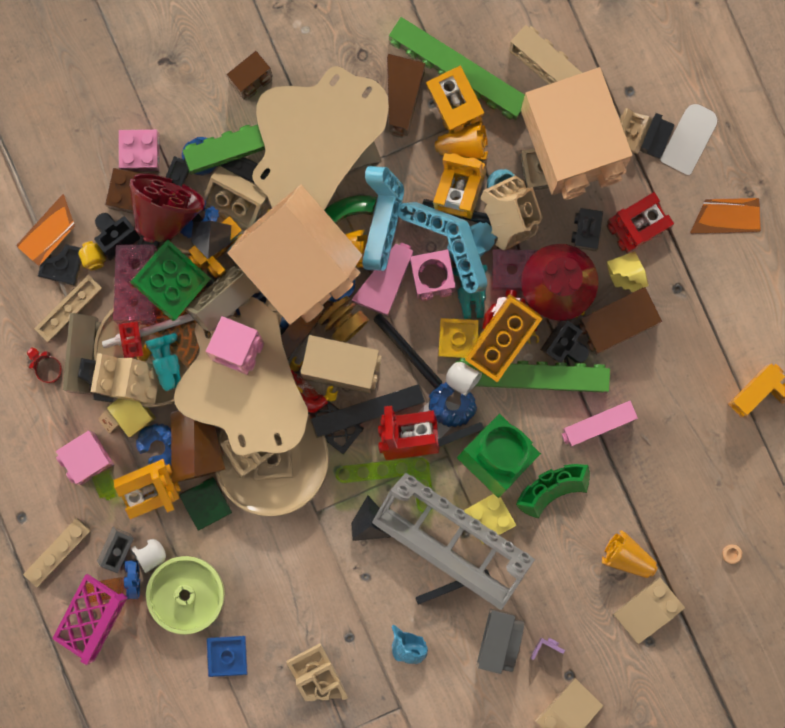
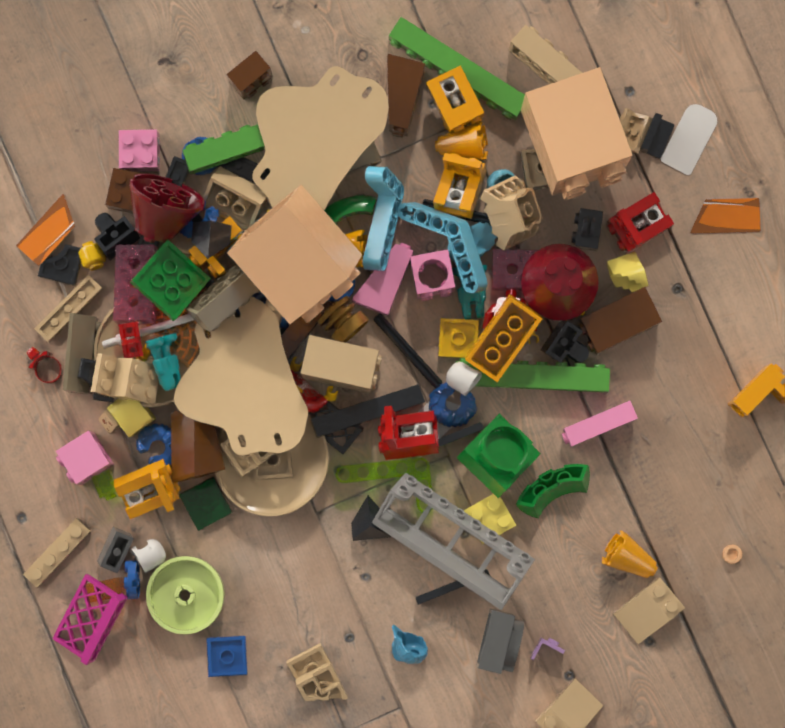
bright pink brick [206,316,264,375] -> none

